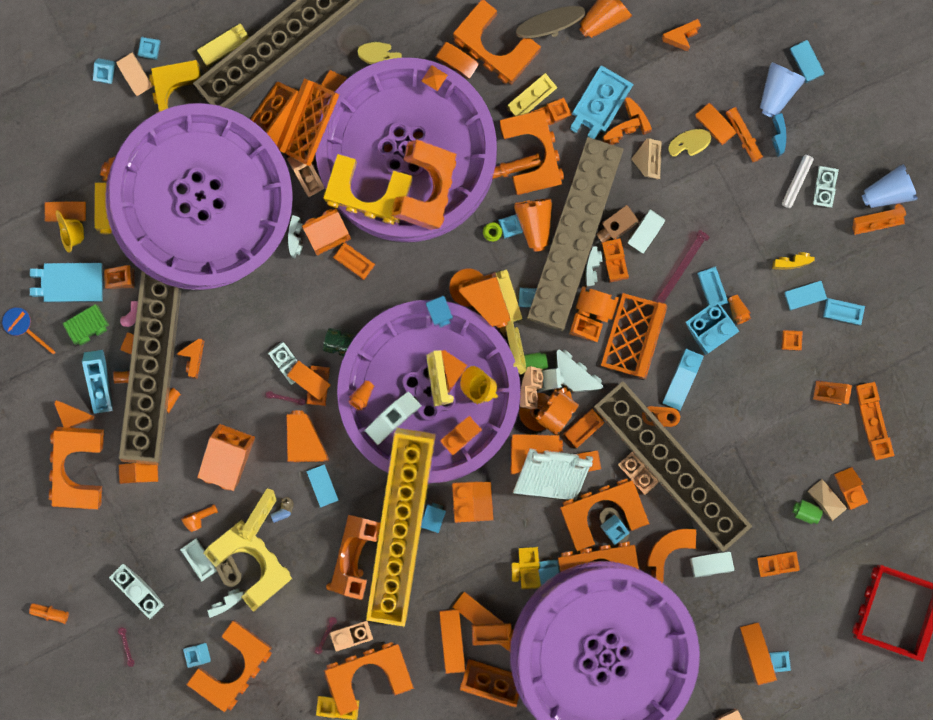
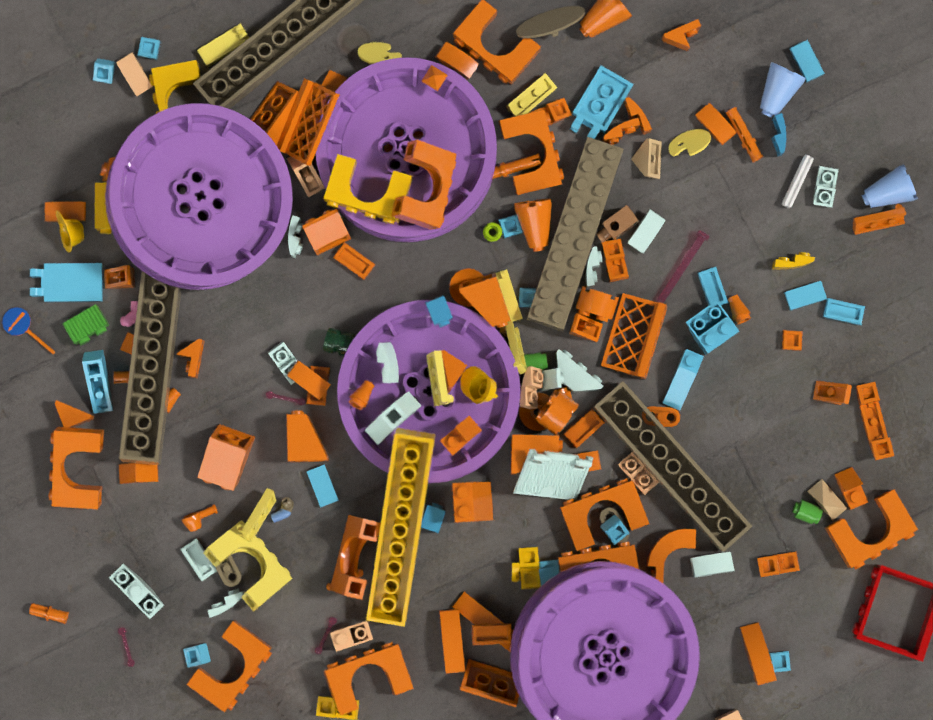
none -> light aqua slope [376,342,399,383]
none -> orange arch [825,489,918,570]

